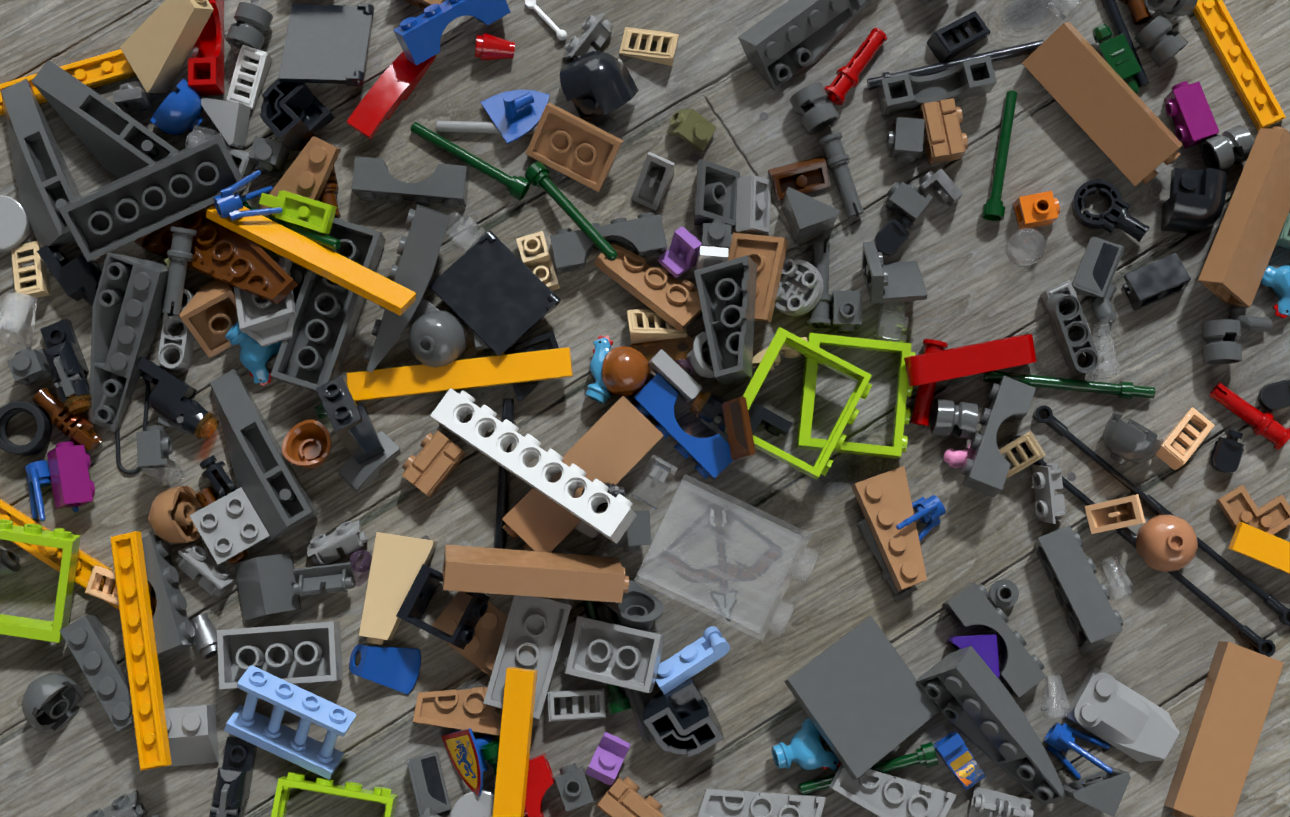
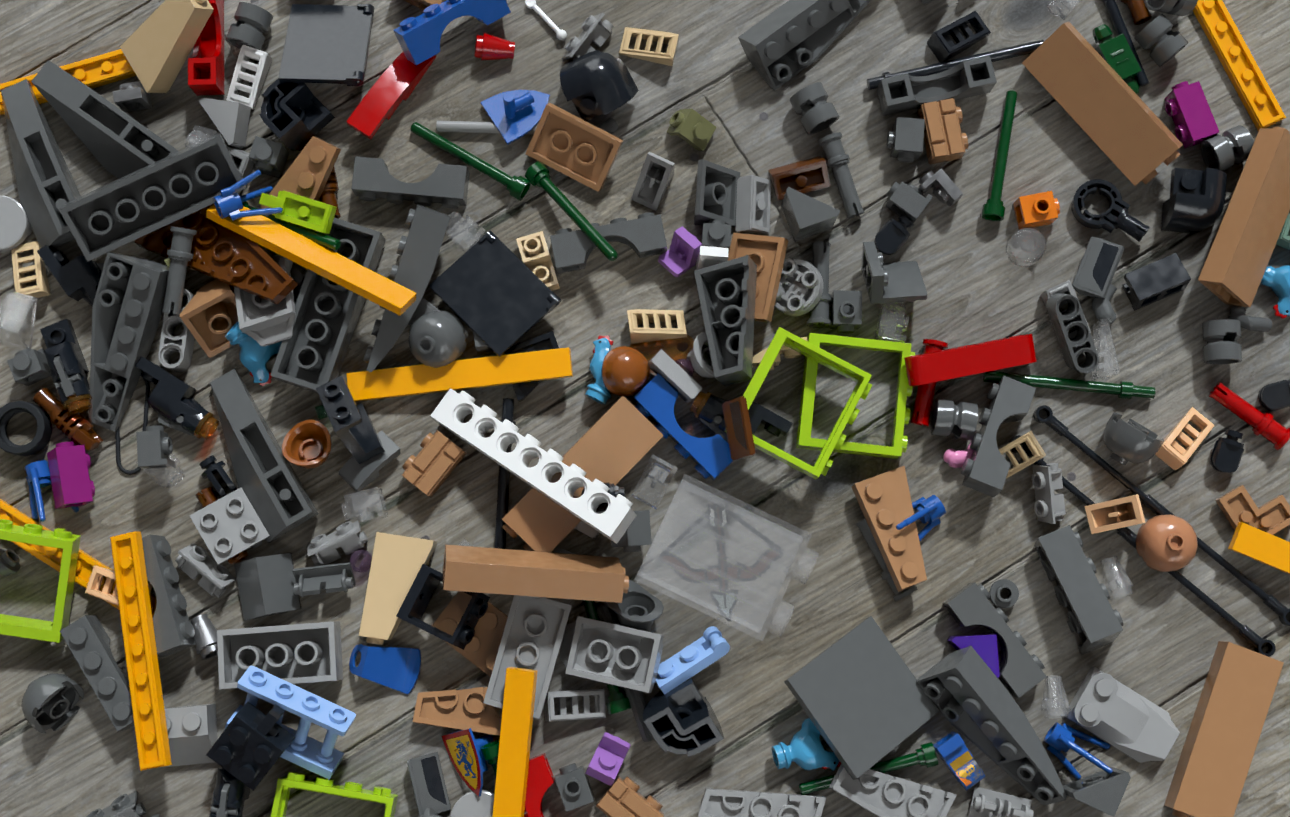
medium nougat cylinder [148,486,202,544] -> none
blue cylinder [149,79,204,135] -> none
medium nougat wing [594,243,702,332] -> none
red pin [824,28,887,105] -> none
none -> black hinge [206,702,295,791]
none -> clear brick [342,487,389,523]

